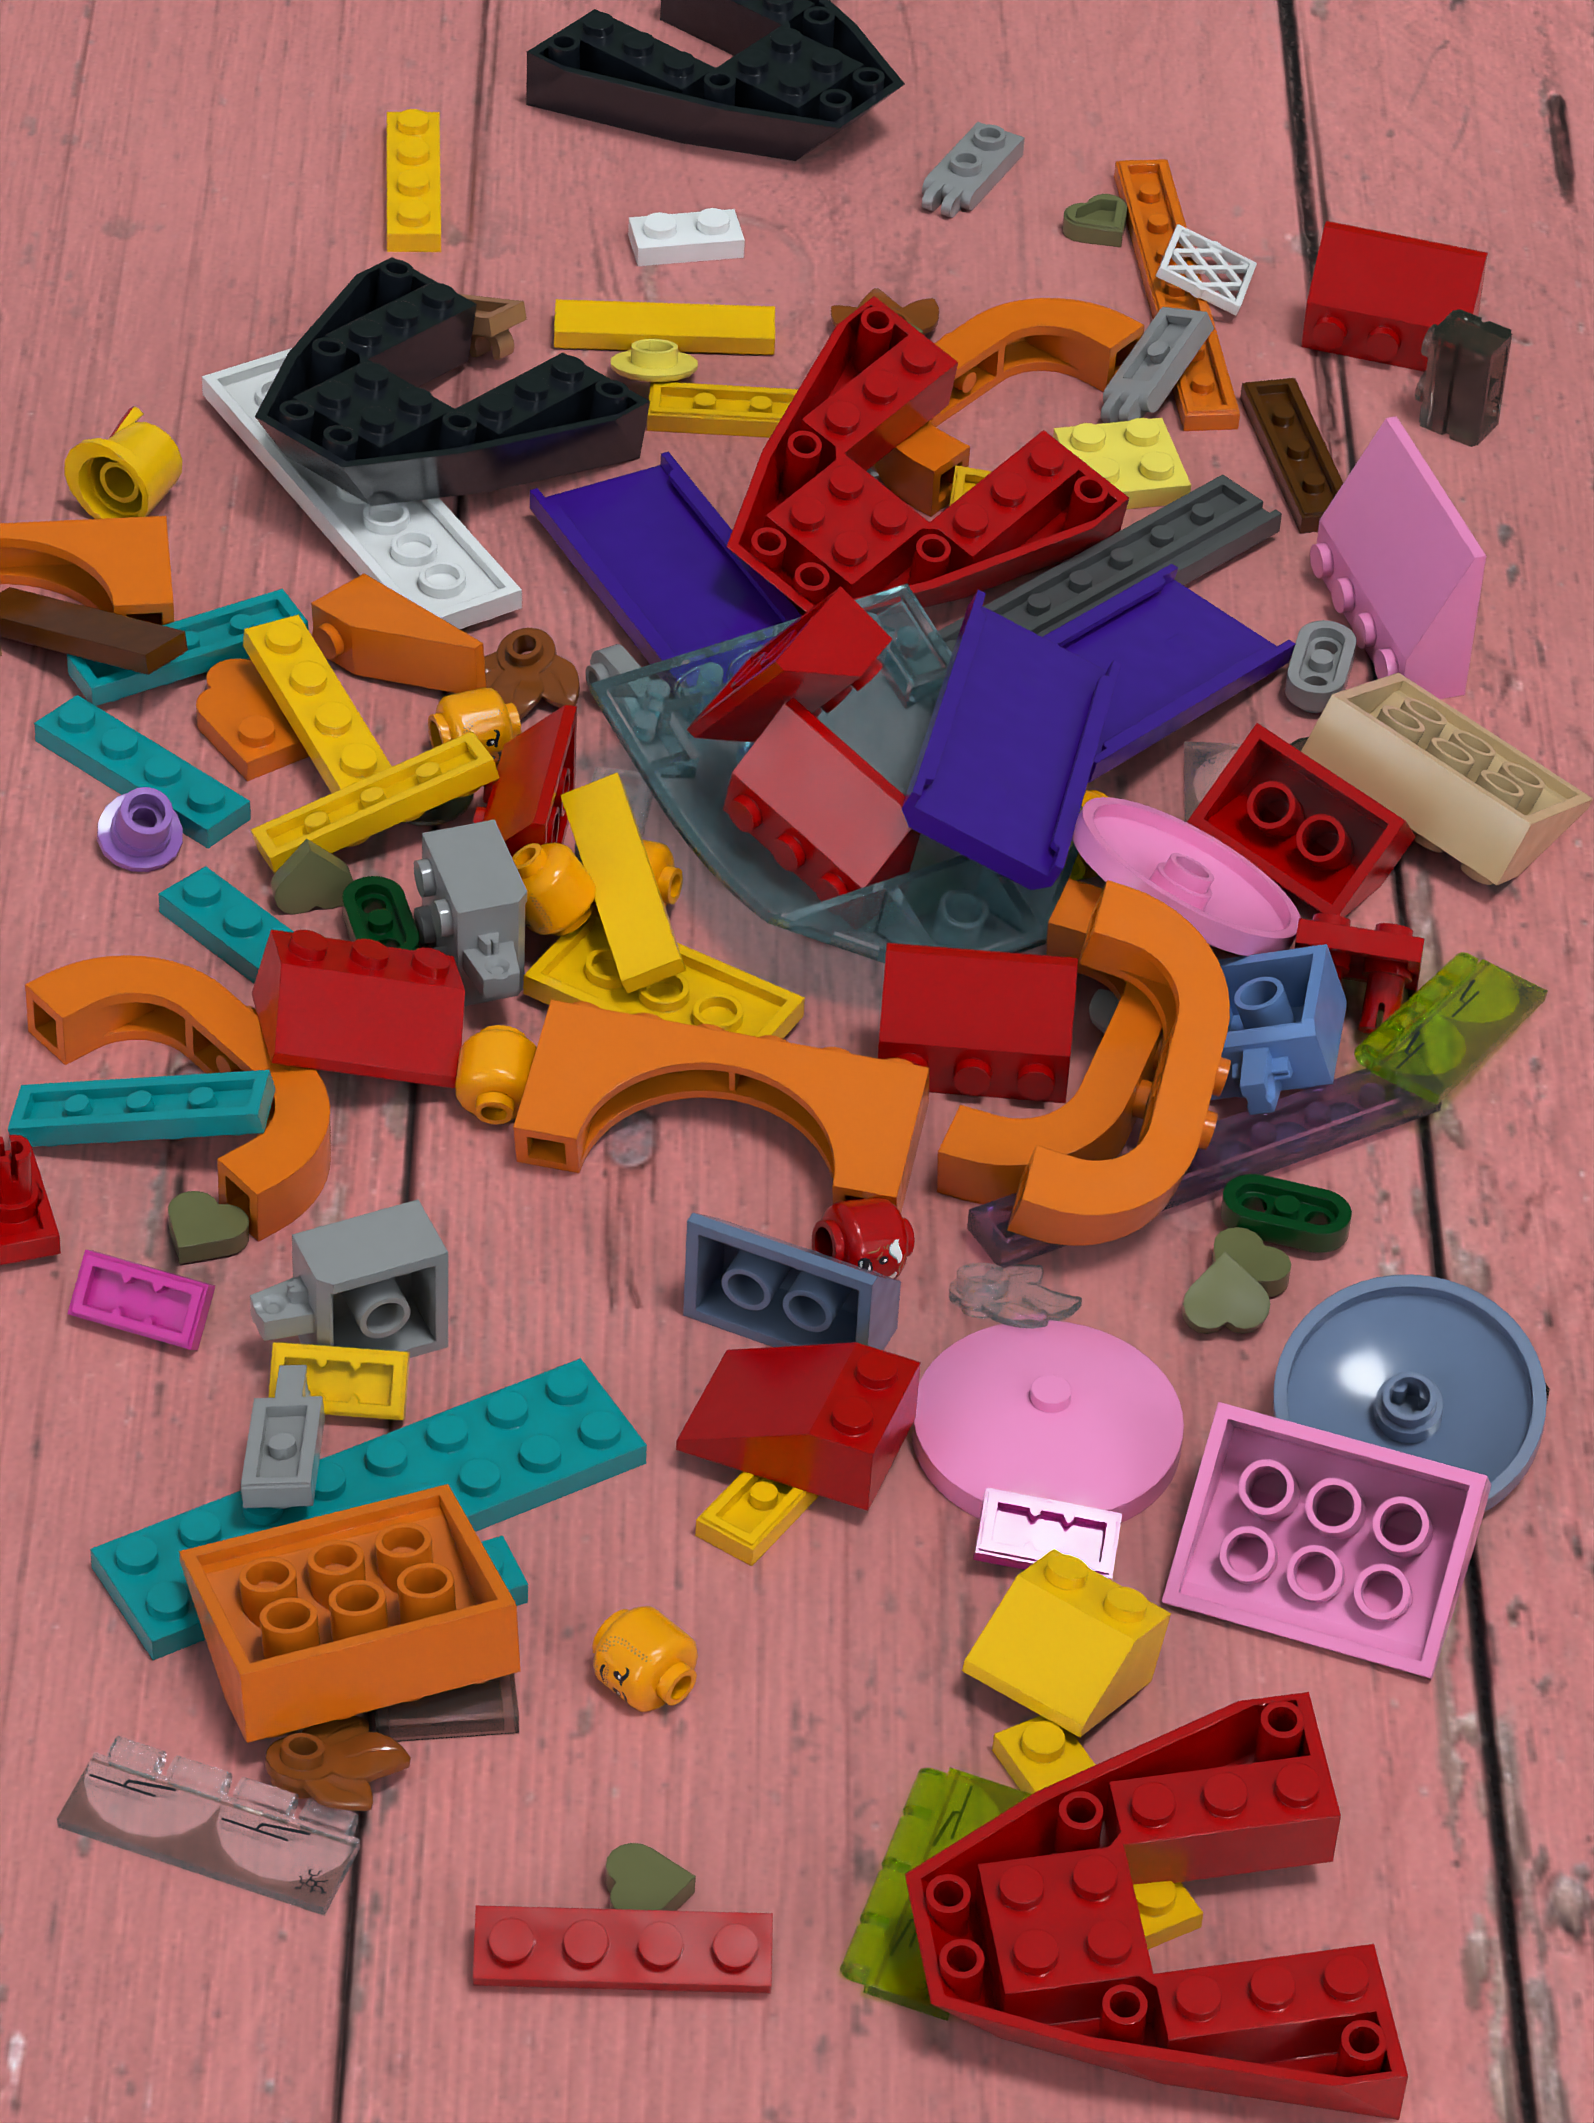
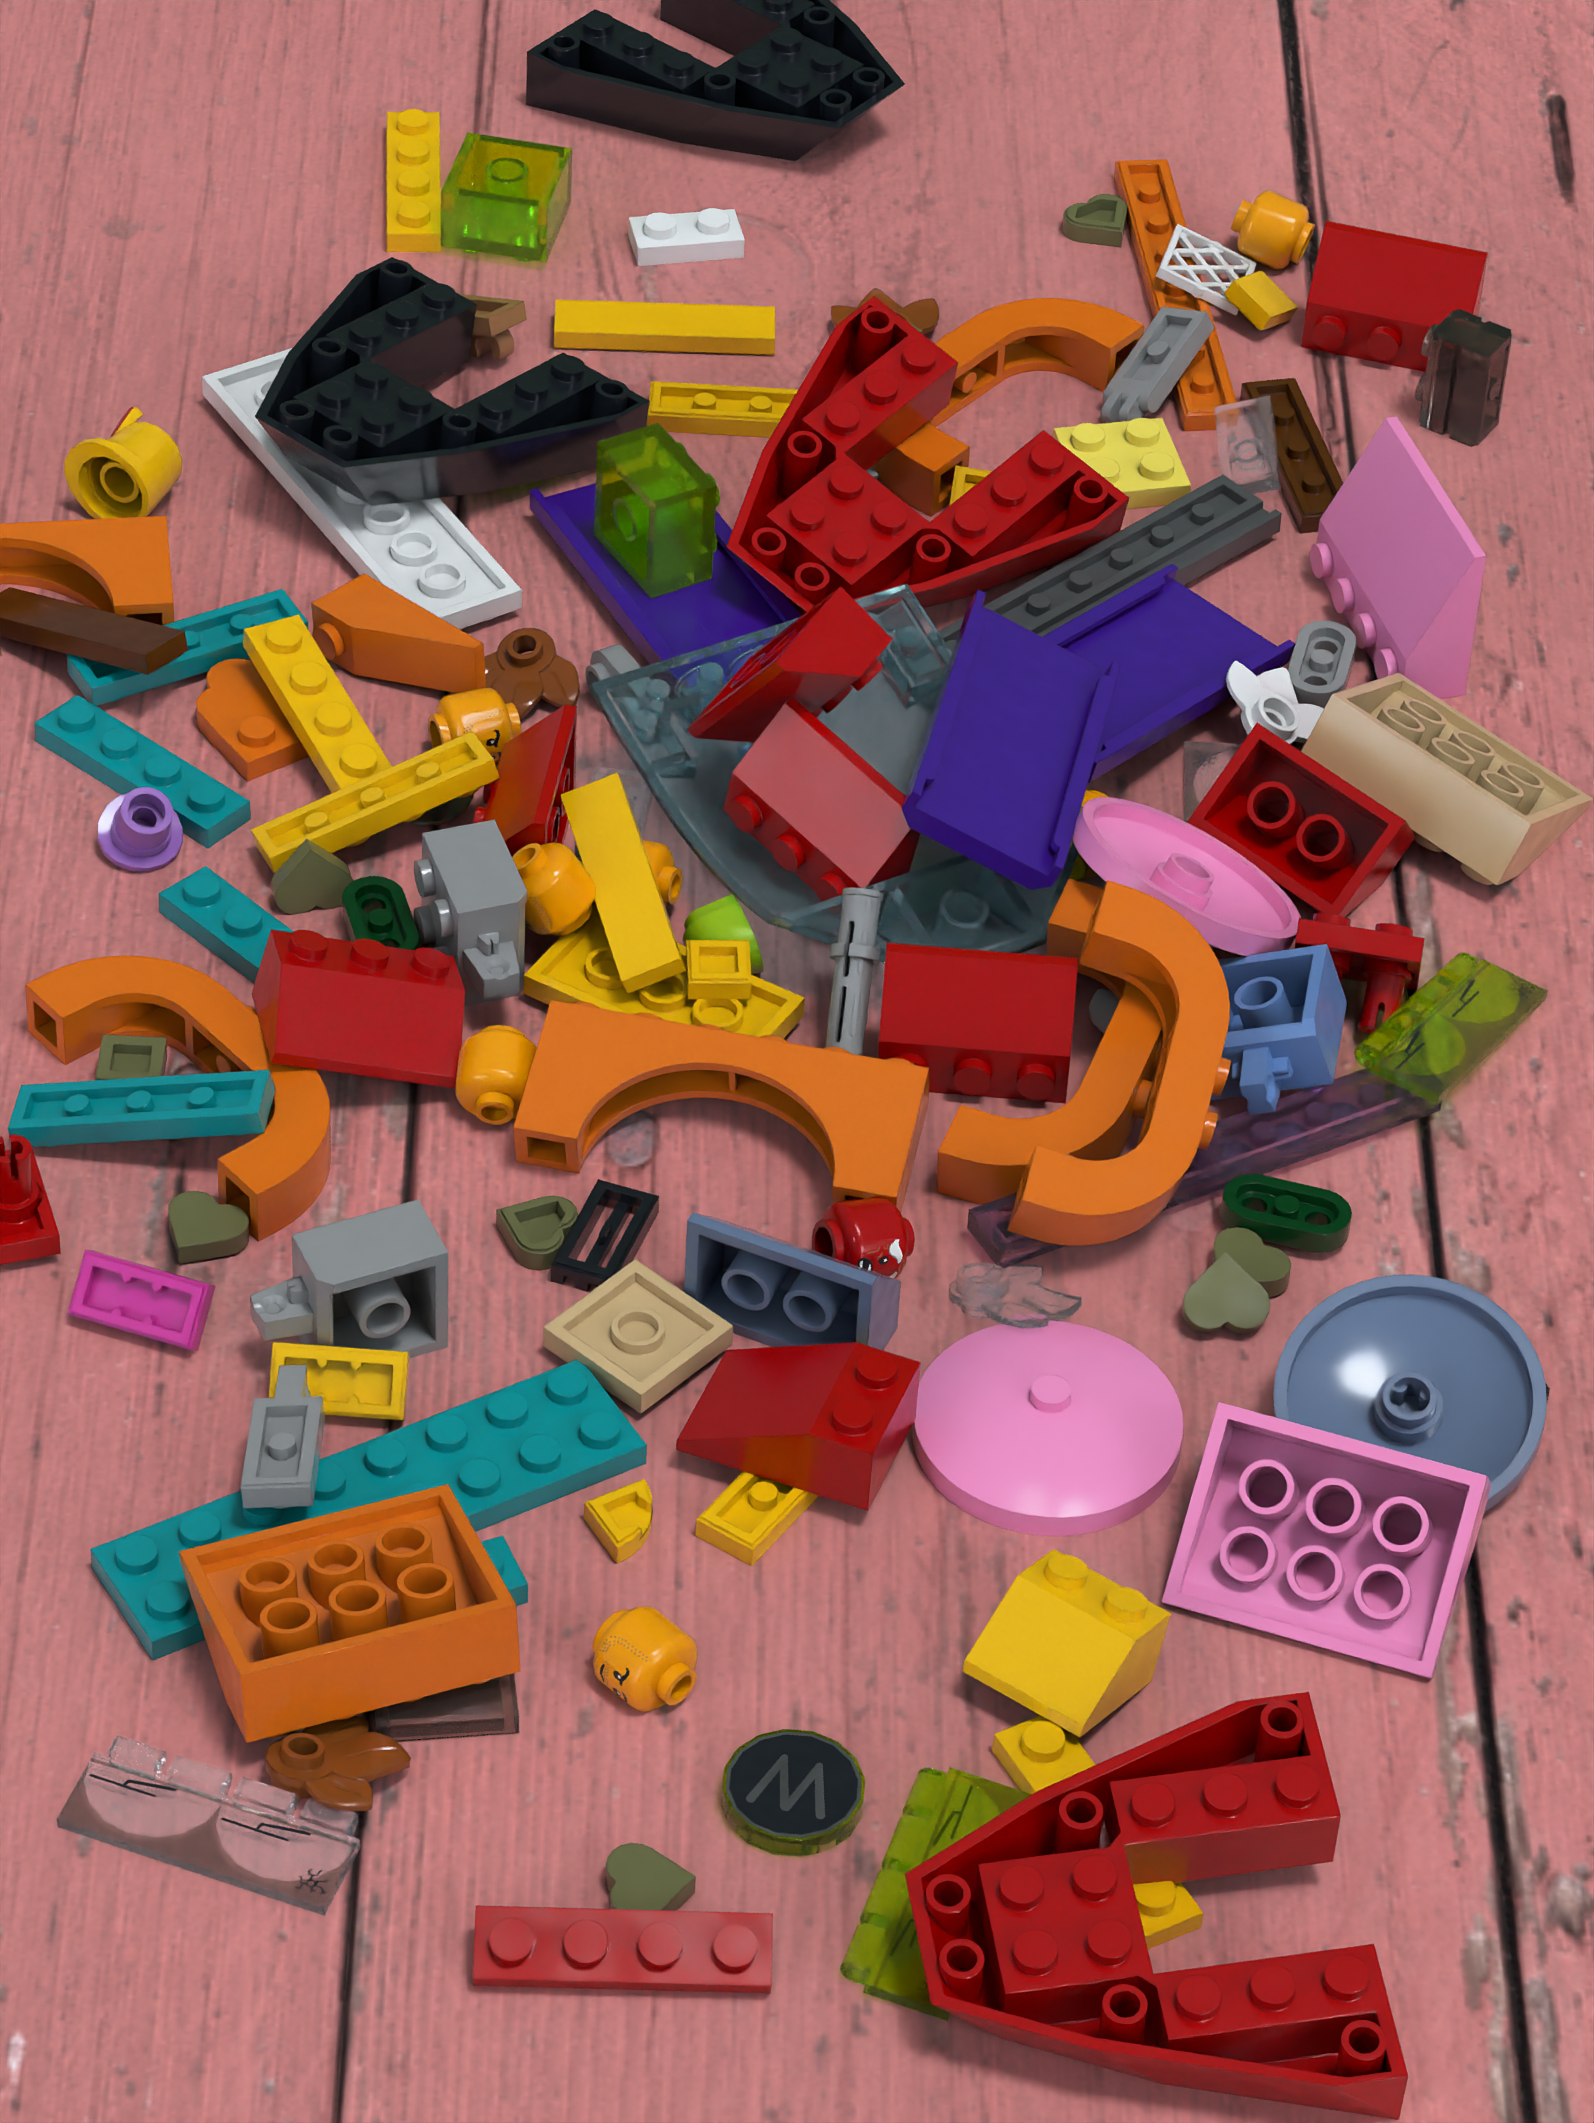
light yellow piece [611,339,698,382] -> none
light grey hinge [922,122,1025,218] -> none
plate [973,1488,1122,1580] -> none
none -> olive plate [95,1035,167,1080]
none -> clear neon green brick [441,132,572,262]
none -> olive tile [496,1196,578,1271]
none -> tan plate [543,1259,733,1414]
none -> black tile [551,1179,659,1292]
none -> yellow tile [583,1479,653,1564]
none -> clear neon green brick [594,423,720,598]
none -> lime piece [682,894,763,975]
none -> yellow tile [686,940,752,999]
none -> tile [721,1729,865,1857]
none -> light grey pin [825,888,883,1056]
none -> clear plate [1215,396,1281,494]
none -> yellow tile [1224,270,1299,331]
none -> white plate [1226,661,1324,745]
none -> light orange head [1231,190,1315,270]

